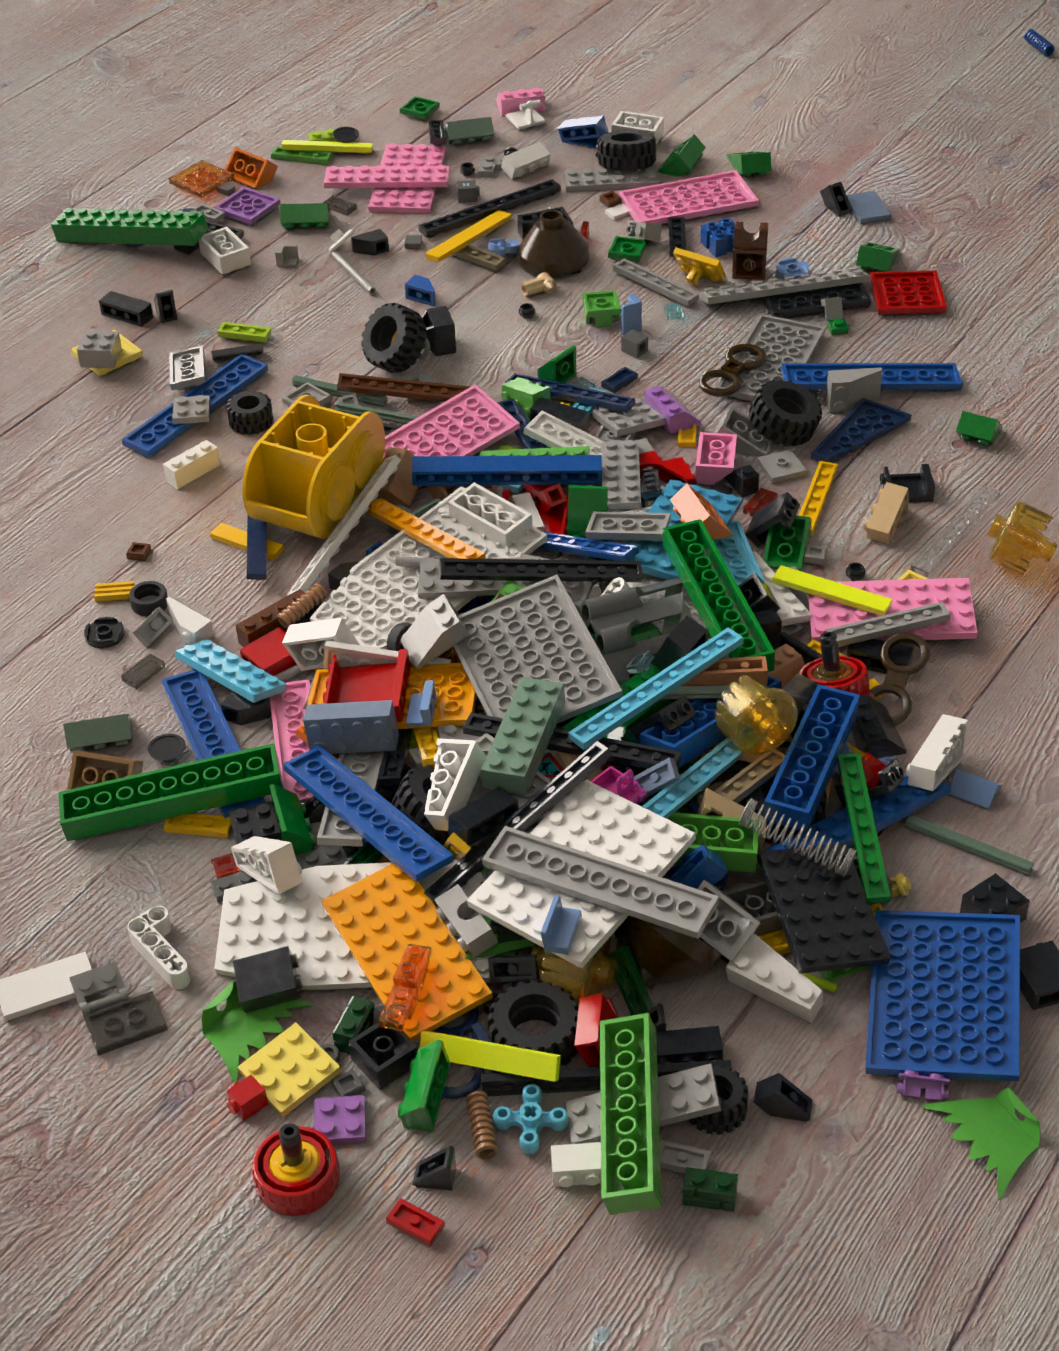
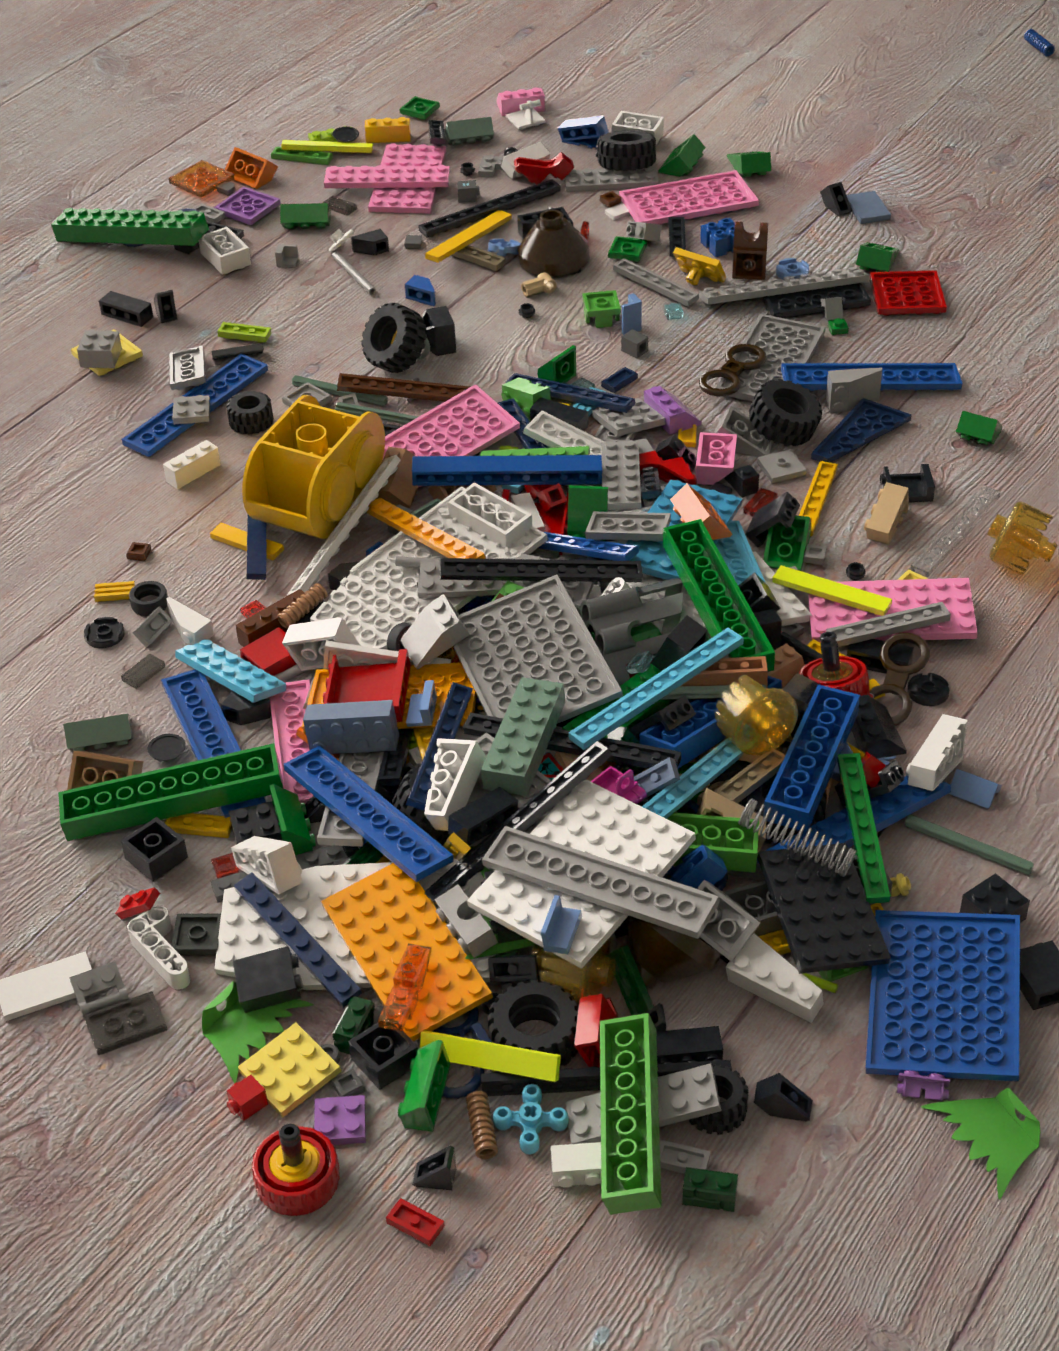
none -> red plate [115,887,160,920]
none -> black brick [121,817,188,882]
none -> pearl dark grey plate [171,913,221,955]
none -> dark blue plate [233,872,362,1008]
none -> clear red tile [240,600,266,618]
none -> yellow brick [365,117,411,143]
none -> dark blue tile [406,682,473,811]
none -> red arch [514,152,574,184]
none -> black slope [655,434,697,472]
none -> black tile [907,673,950,706]

